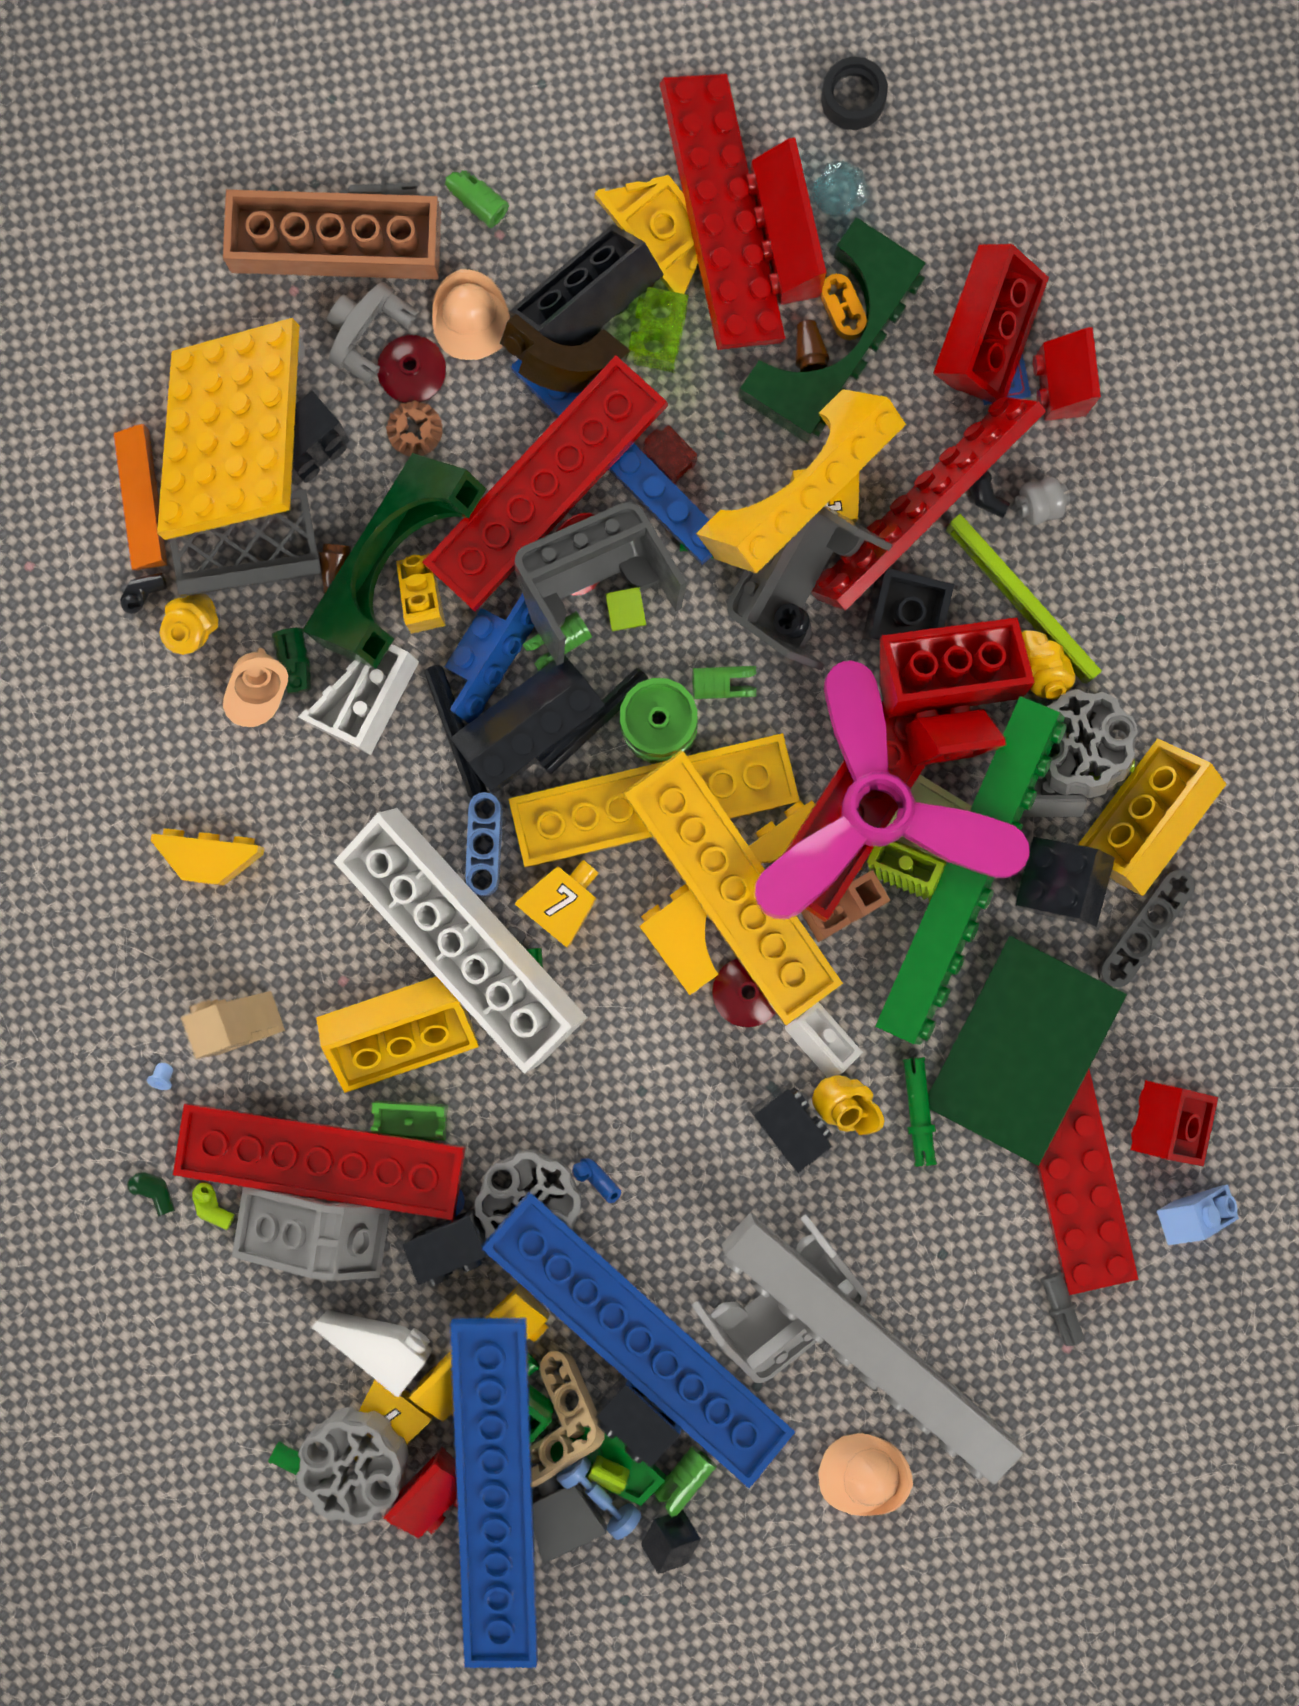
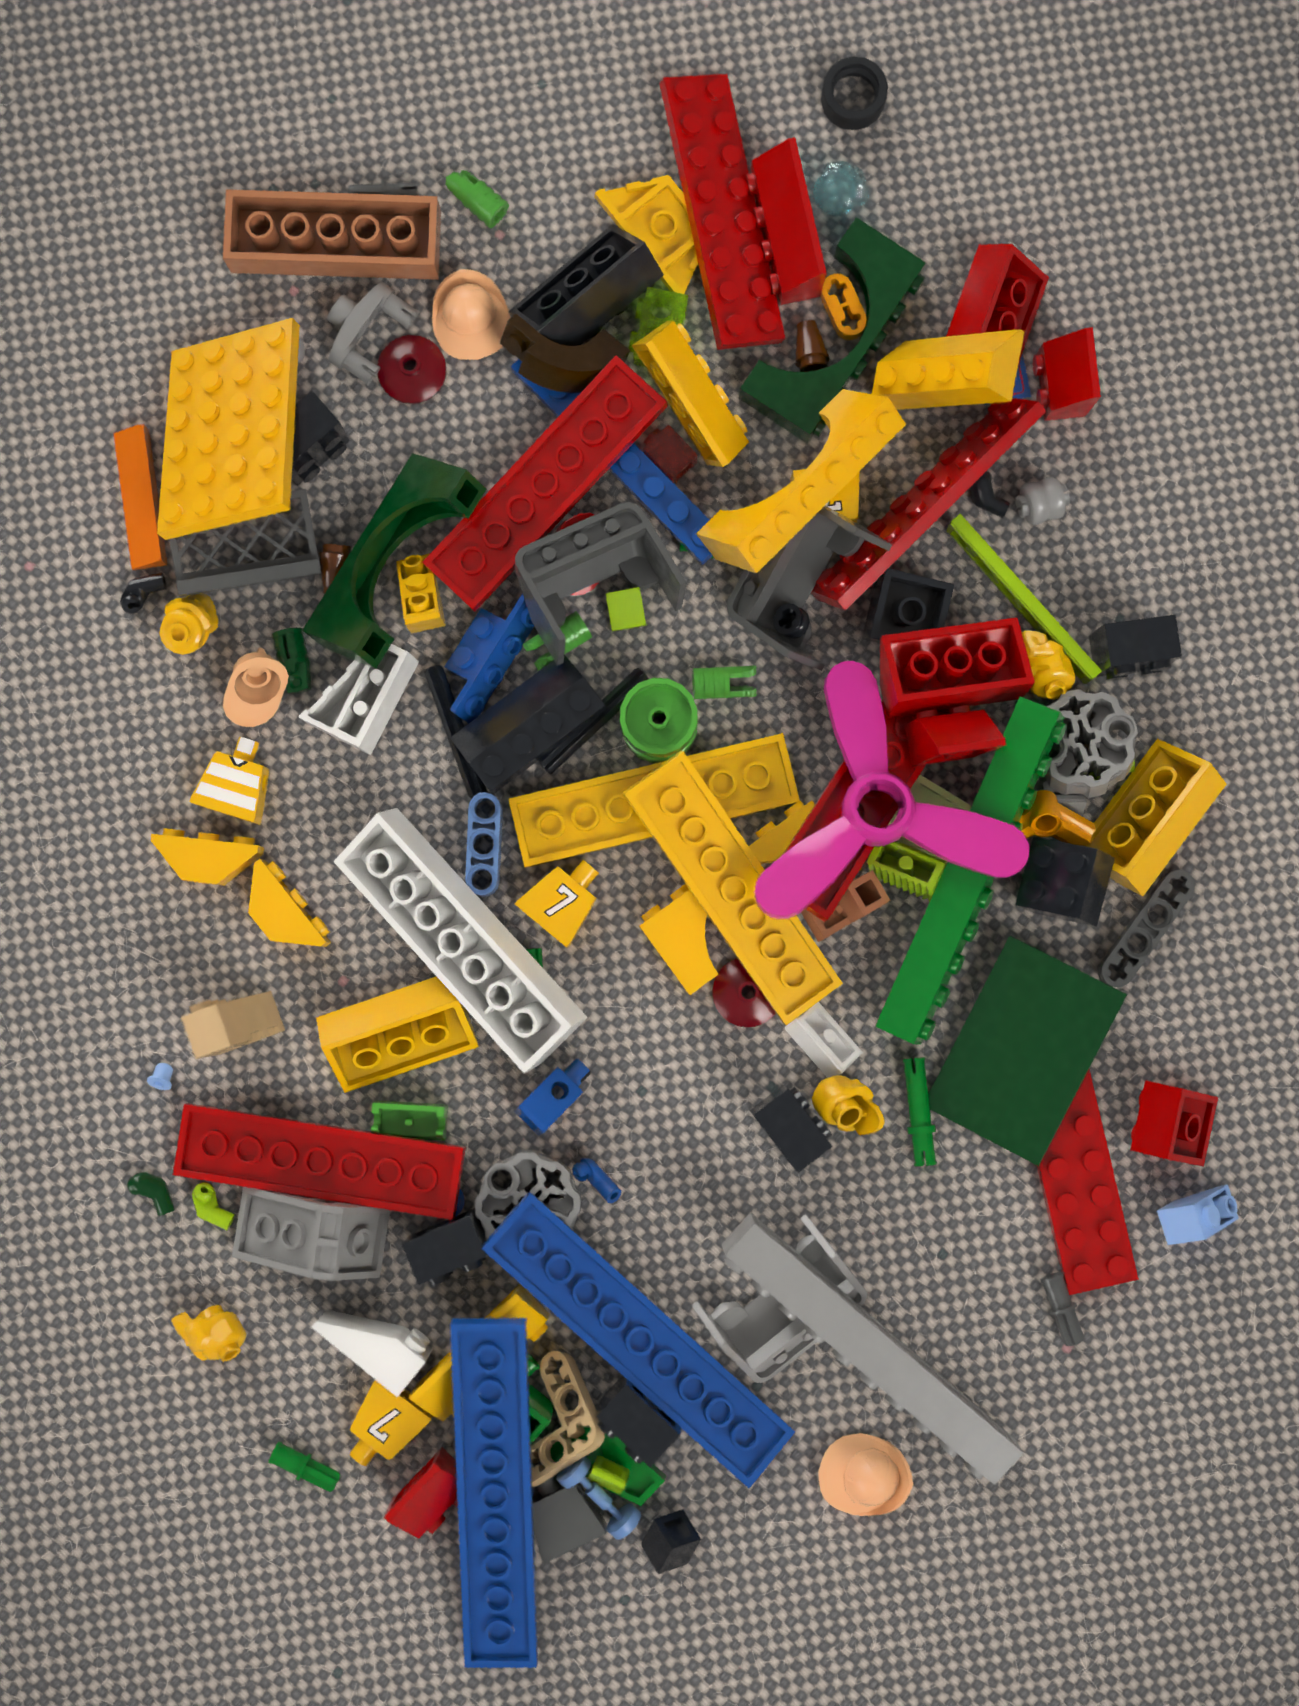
light grey connector [296,1407,409,1525] -> none
nougat gear [386,400,443,456] -> none
bright green hinge [653,1445,717,1517] -> none
none -> yellow head [171,1305,246,1362]
none -> torso [189,737,269,825]
none -> yellow slope [248,859,331,947]
none -> blue torso [514,1058,591,1136]
none -> yellow slope [632,320,749,467]
none -> yellow slope [872,329,1024,410]
none -> light orange piece [1019,790,1095,846]
none -> black brick [1089,614,1182,681]

